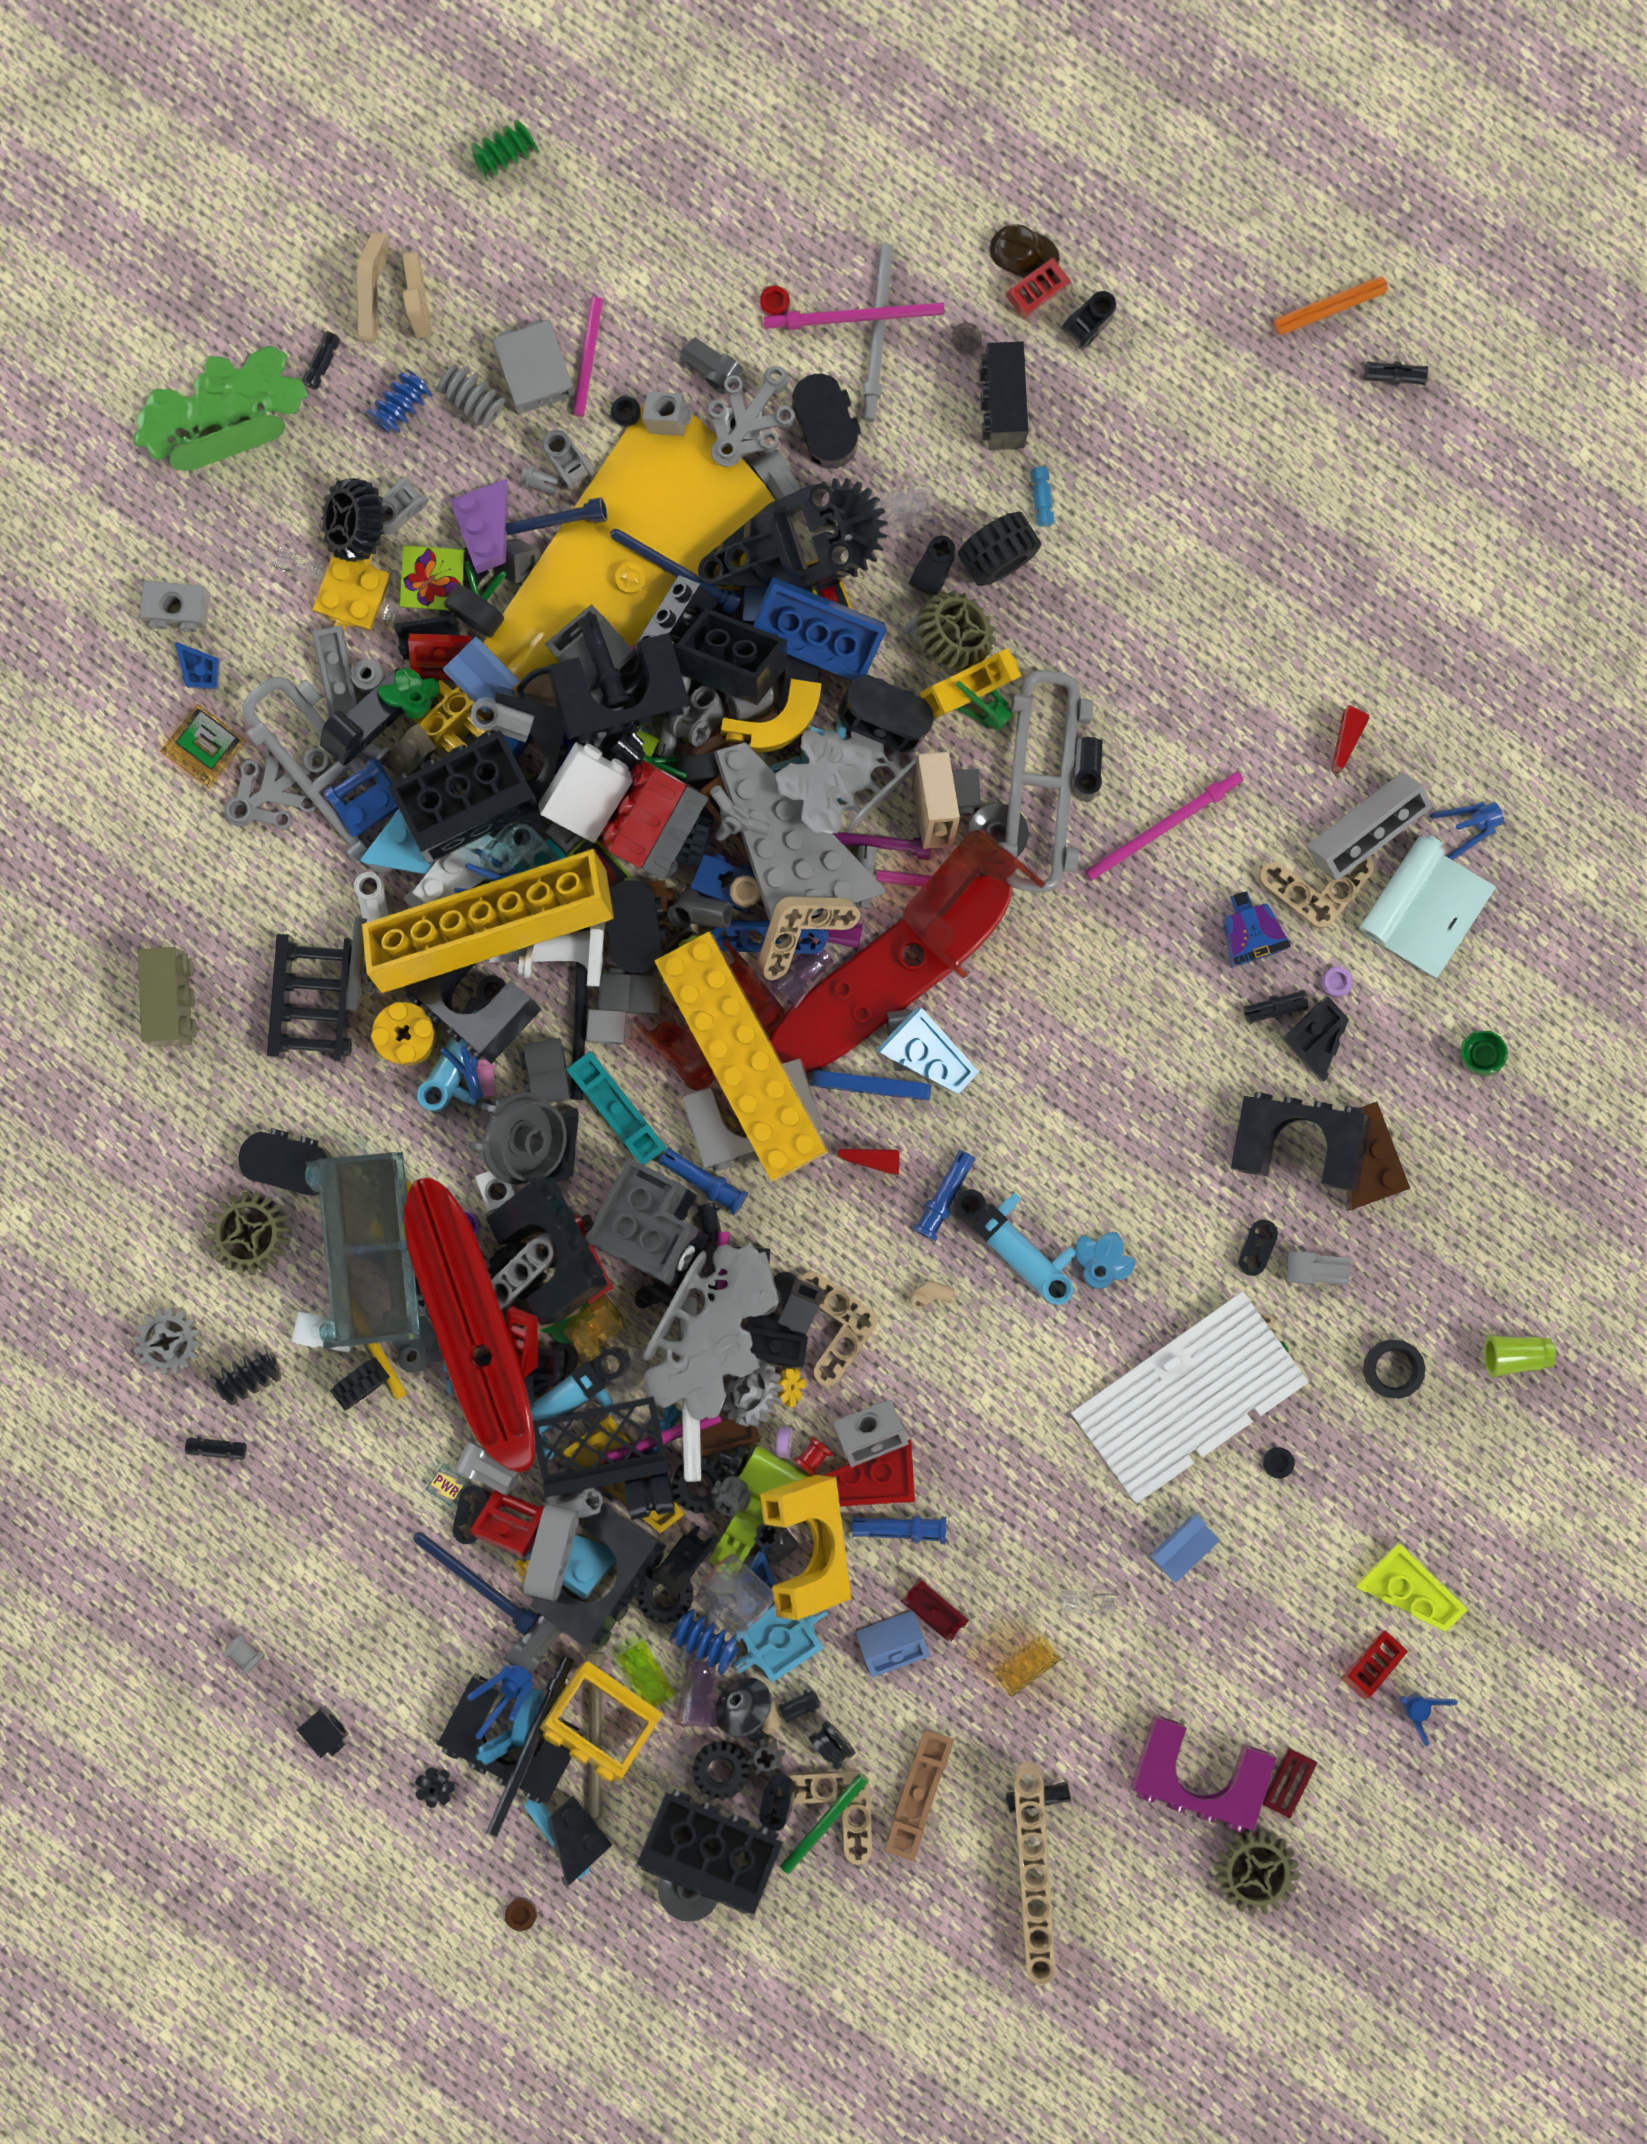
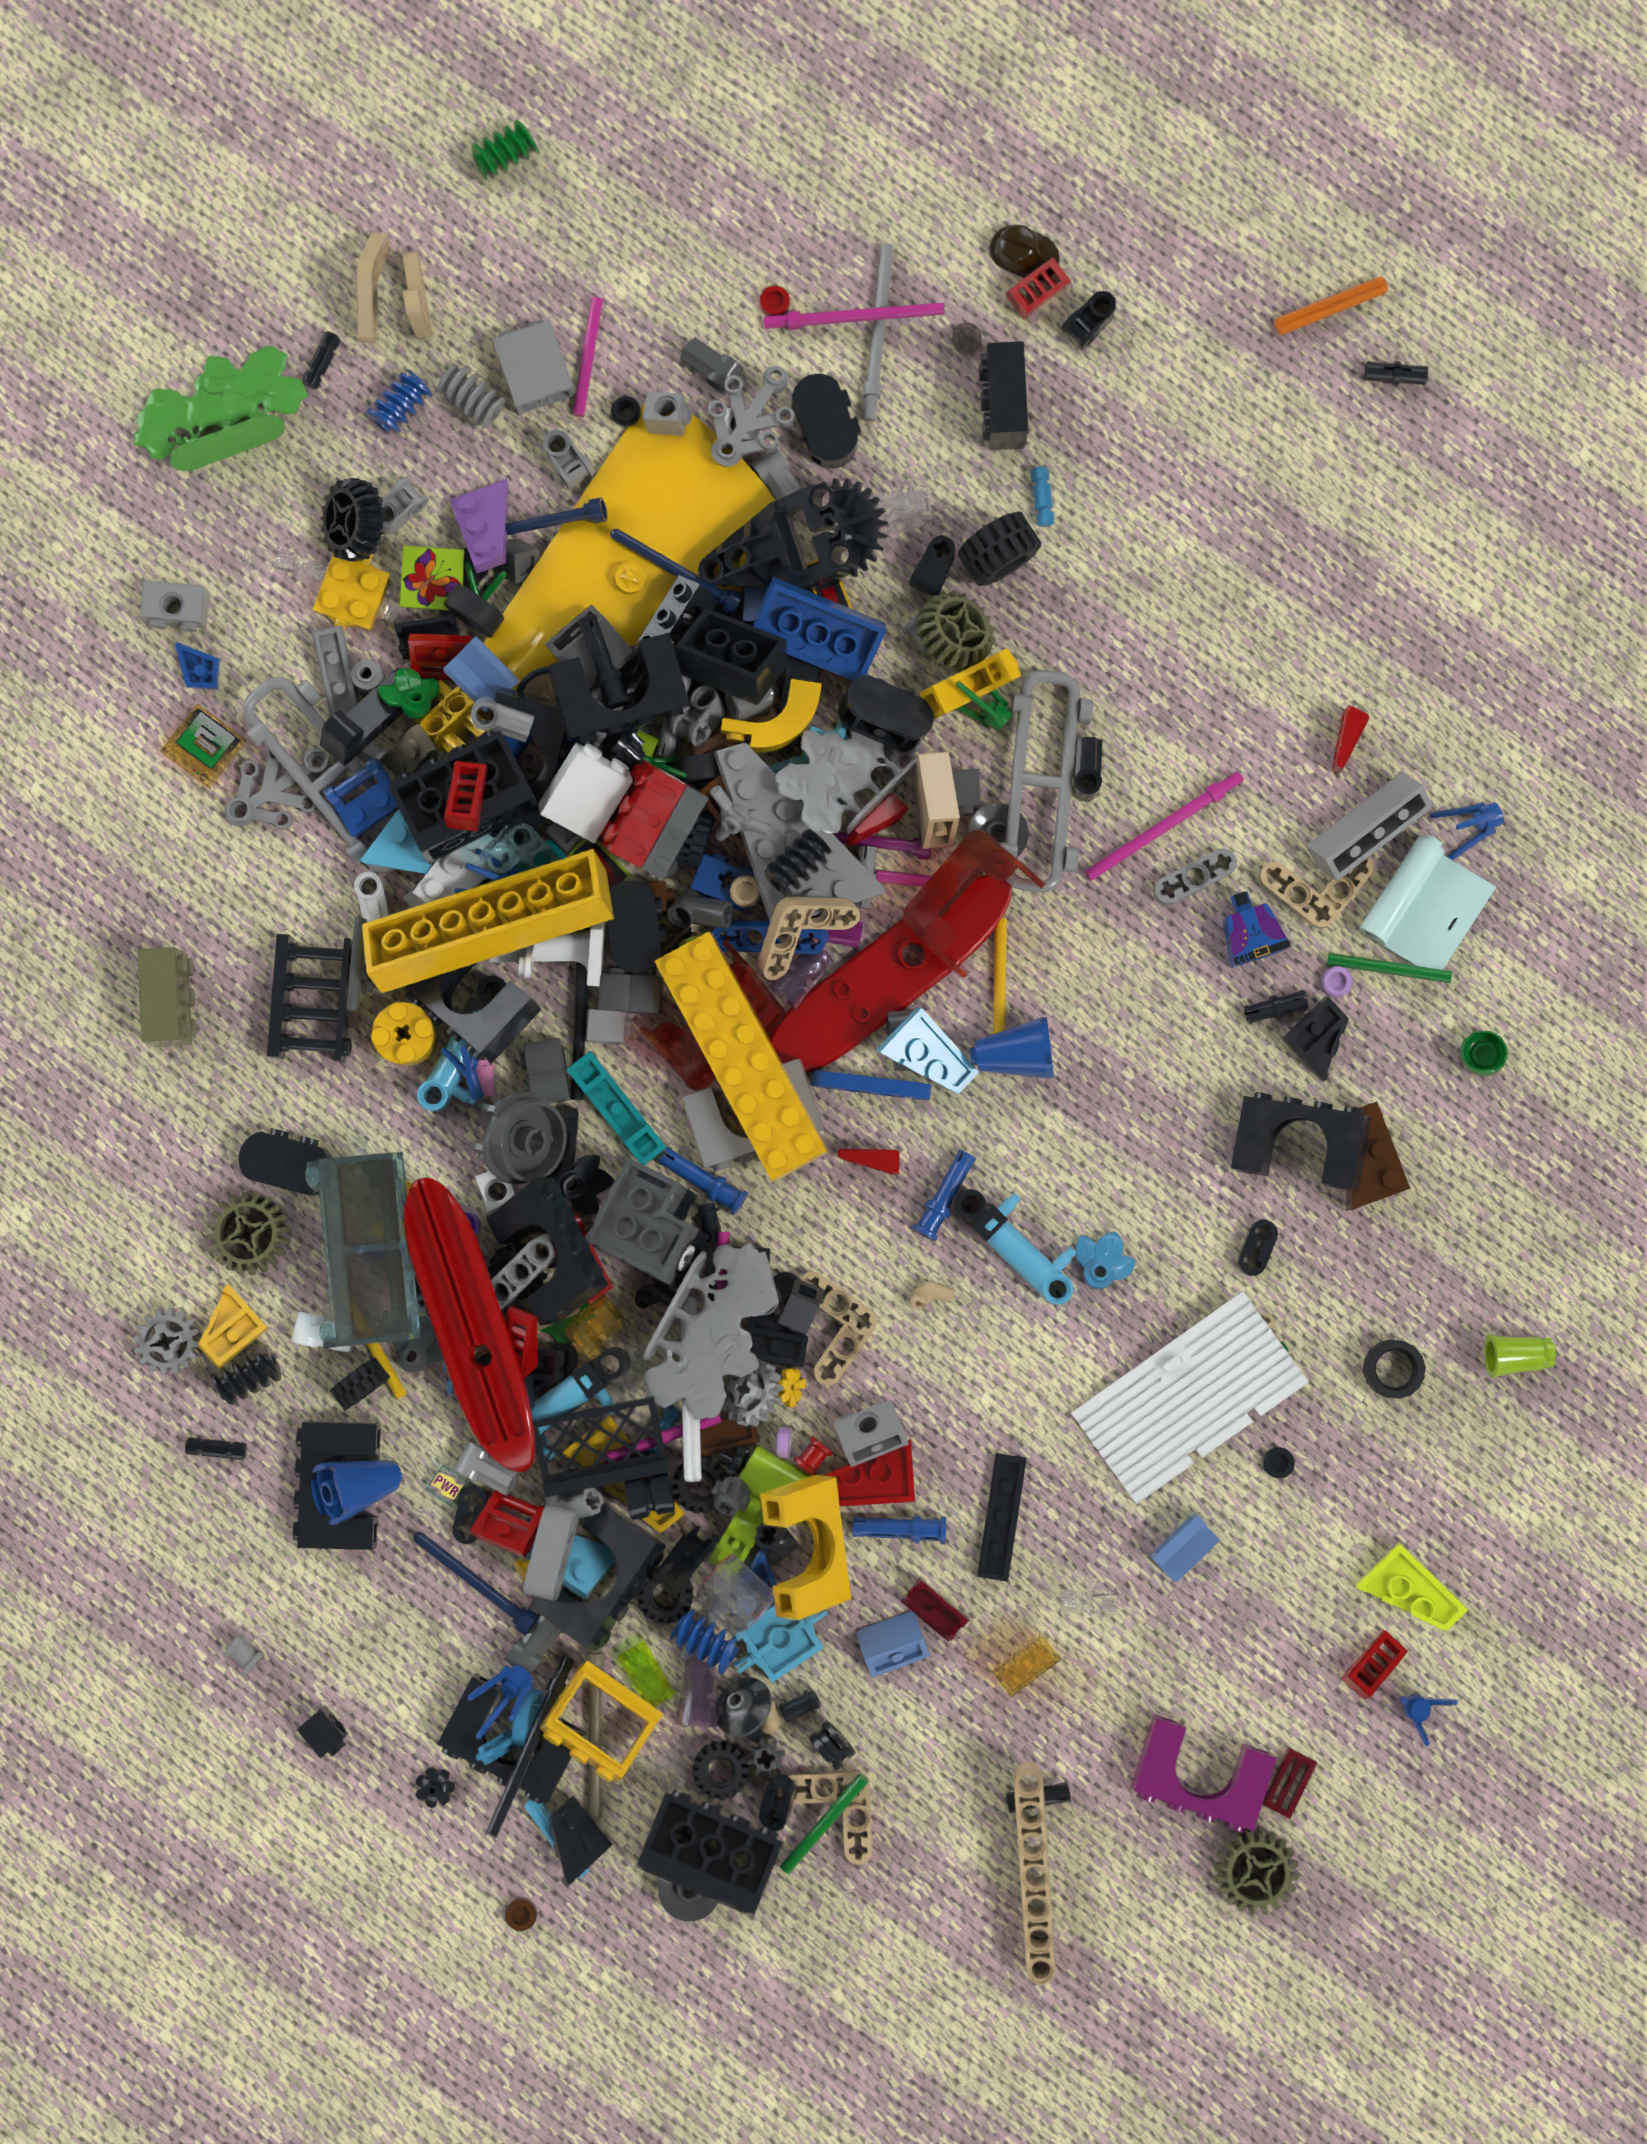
light grey pin [519,465,560,496] -> none
medium nougat slope [884,1729,955,1861] -> none
light grey piece [1287,1251,1351,1285] -> none
none -> yellow wing [198,1284,267,1369]
none -> black arch [293,1421,381,1550]
none -> blue cone [311,1460,402,1525]
none -> red slope [444,761,487,831]
none -> black plate [556,1154,614,1214]
none -> black piece [764,829,831,898]
none -> red slope [846,792,909,846]
none -> blue cone [970,1017,1054,1079]
none -> black tile [977,1453,1027,1582]
none -> yellow bar [993,918,1007,1034]
none -> light grey beam [1154,849,1237,905]
none -> green bar [1327,953,1452,983]

